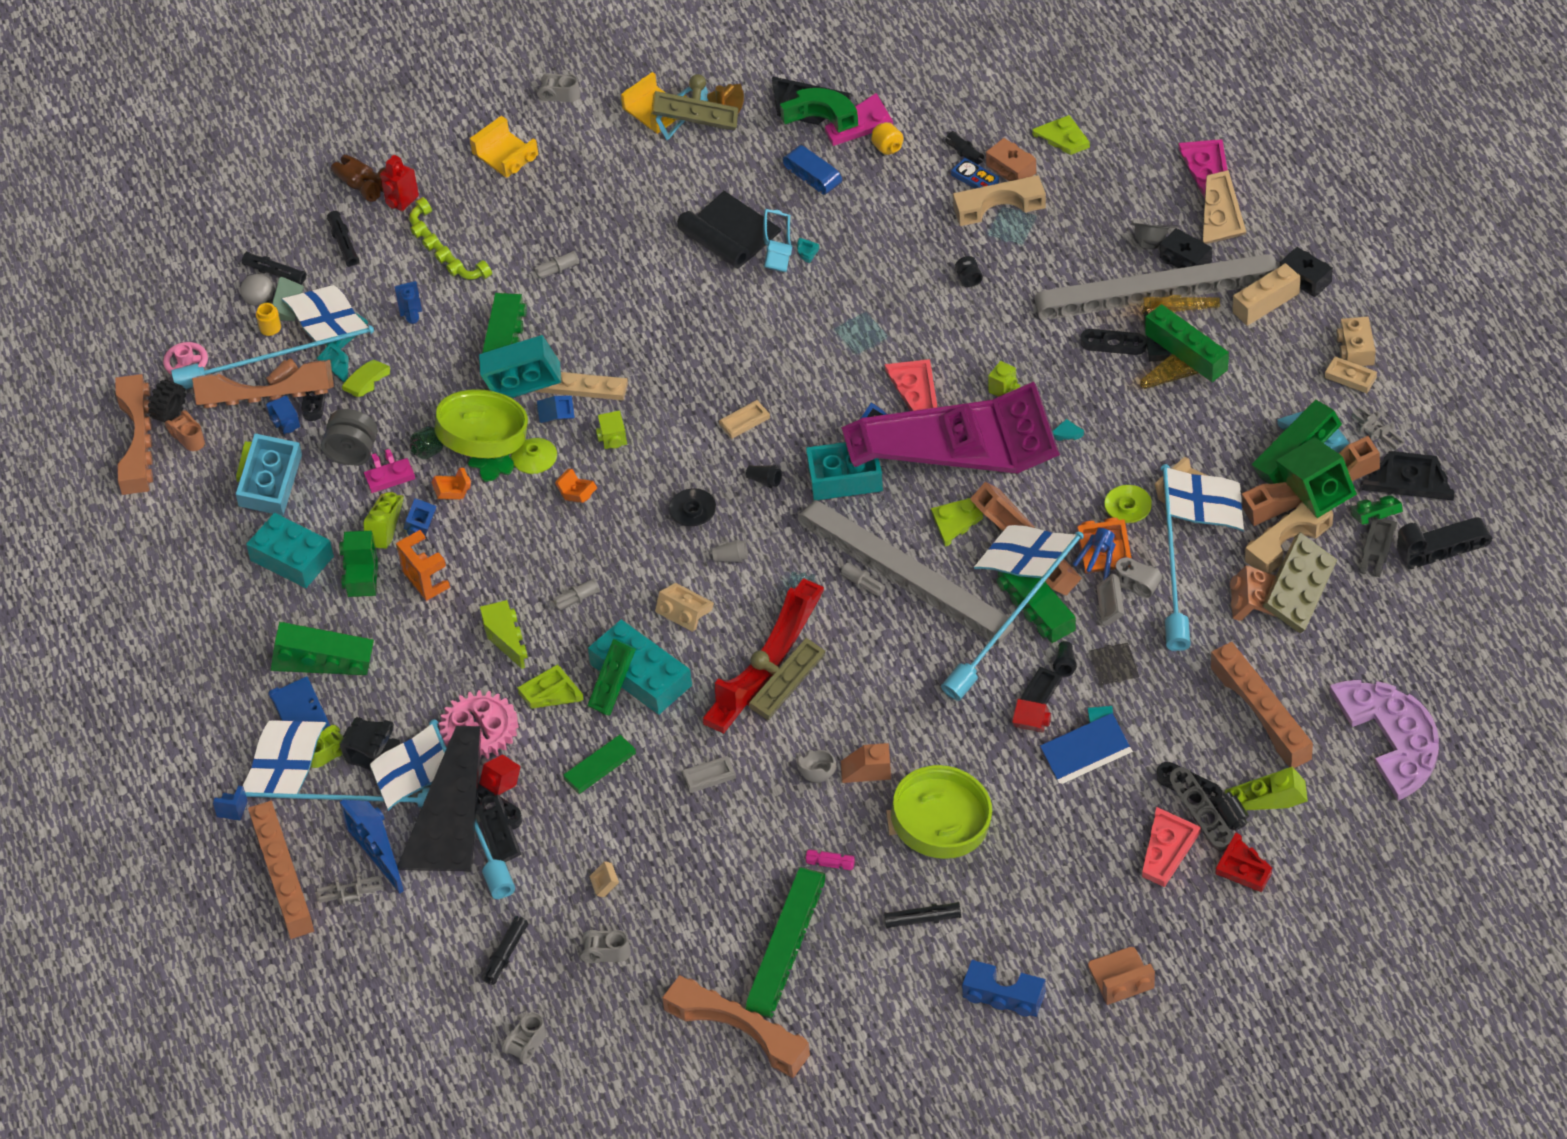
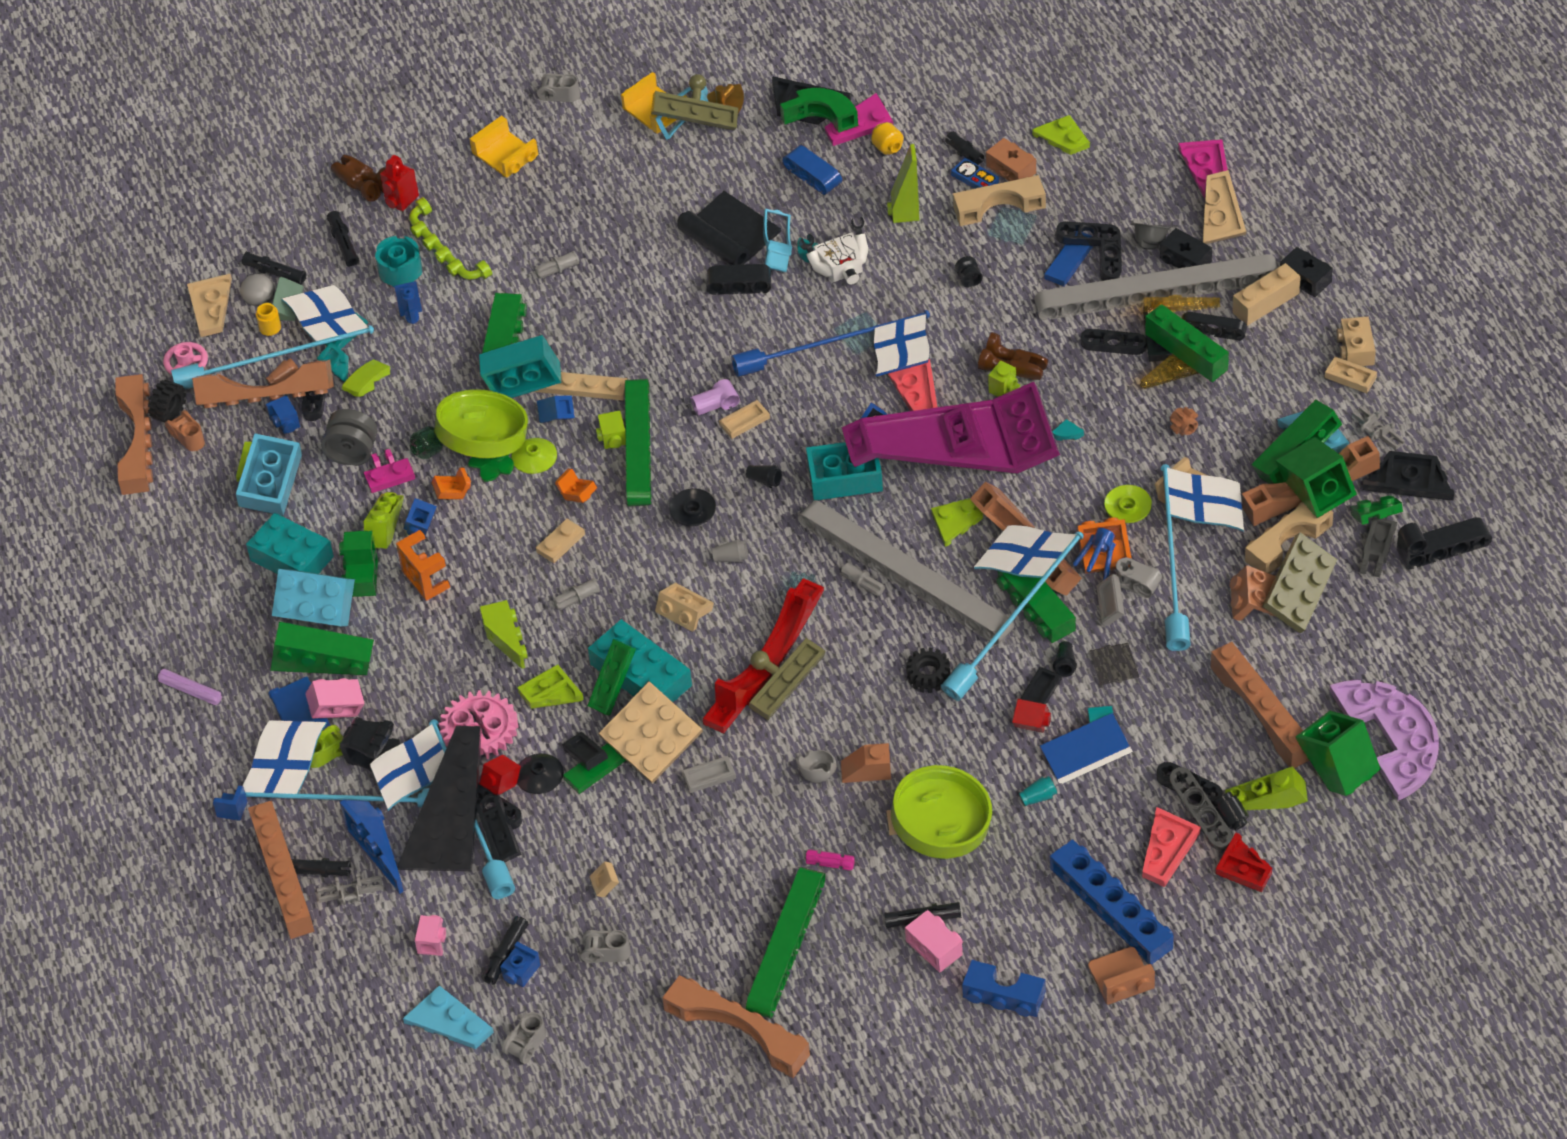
none -> lavender axle [158,669,222,705]
none -> tan wing [187,274,232,337]
none -> medium azure brick [272,569,355,626]
none -> black pin [291,858,351,878]
none -> bright pink brick [306,678,364,718]
none -> teal brick [375,236,422,288]
none -> medium azure wing [403,986,494,1049]
none -> bright pink brick [415,915,446,956]
none -> blue brick [500,941,540,987]
none -> black dish [517,753,564,794]
none -> tan plate [536,519,585,563]
none -> black tile [562,732,608,771]
none -> tan plate [599,682,703,783]
none -> green beam [625,379,651,507]
none -> lavender piece [690,379,740,416]
none -> black beam [706,264,771,295]
none -> flag [731,310,930,377]
none -> white torso [799,217,868,284]
none -> lime wedge [887,144,920,223]
none -> bright pink brick [905,910,963,973]
none -> black tyre [906,647,950,693]
none -> reddish brown piece [978,332,1048,380]
none -> teal cone [1019,776,1058,806]
none -> blue tile [1044,231,1093,287]
none -> blue brick [1050,839,1174,965]
none -> black beam [1055,221,1122,281]
none -> nougat gear [1170,407,1199,436]
none -> black beam [1182,312,1247,341]
none -> green slope [1296,710,1381,796]

